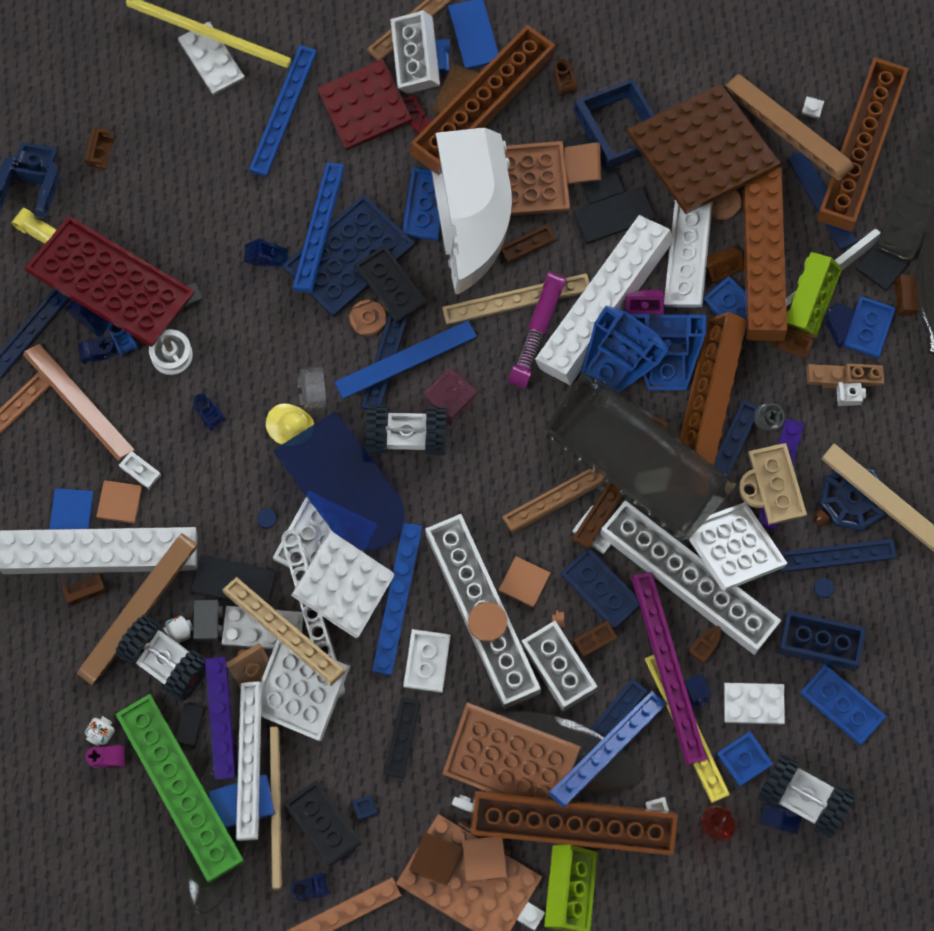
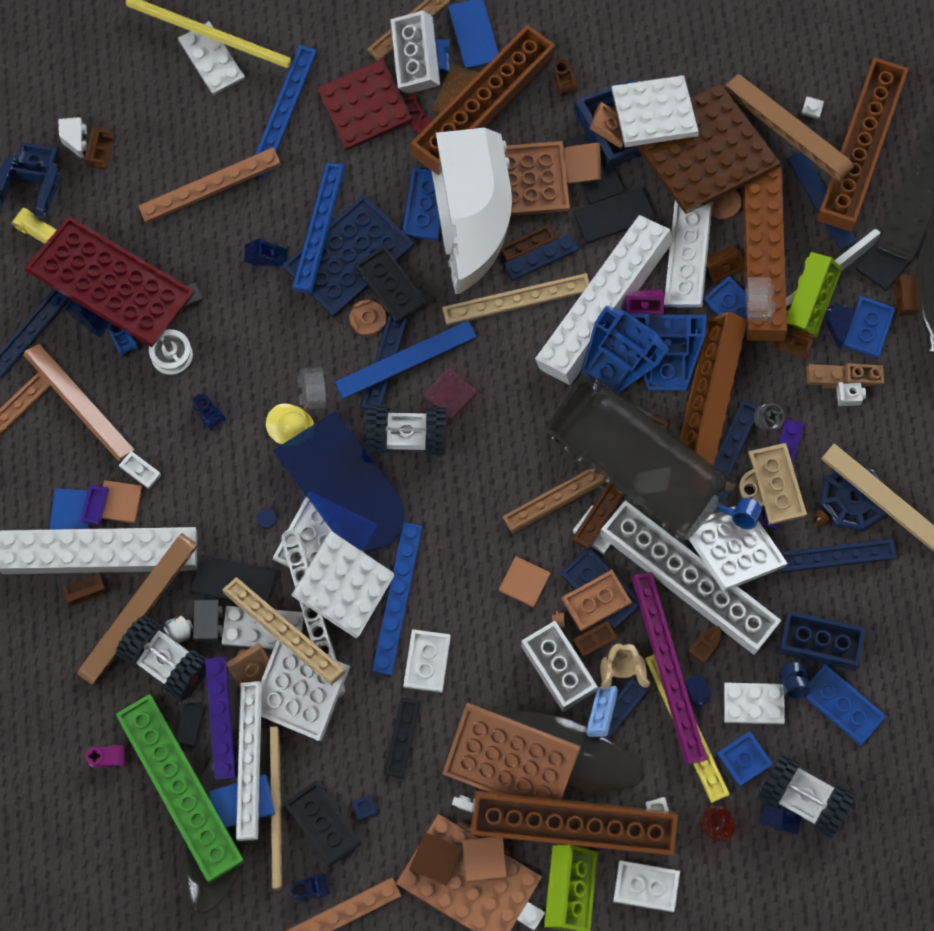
clear blue piece [78,337,116,364] -> none
white head [85,716,115,747] -> none
white brick [425,514,541,709] -> none
nougat tile [468,602,507,642] -> none
magenta piece [508,271,566,389] -> none
plate [549,691,667,808] -> none
dark blue tile [814,578,834,598] -> none
none -> white slope [59,118,87,158]
none -> dark purple tile [80,485,109,526]
none -> nougat plate [139,147,281,223]
none -> dark blue plate [504,234,579,281]
none -> nougat tile [561,570,632,632]
none -> light blue tile [586,686,618,737]
none -> nougat tile [590,102,624,148]
none -> tan hair [600,644,650,690]
none -> white plate [612,75,698,147]
none -> white plate [613,861,680,913]
none -> blue piece [717,498,762,529]
none -> clear brick [746,277,775,321]
none -> dark blue wheel [780,662,811,700]

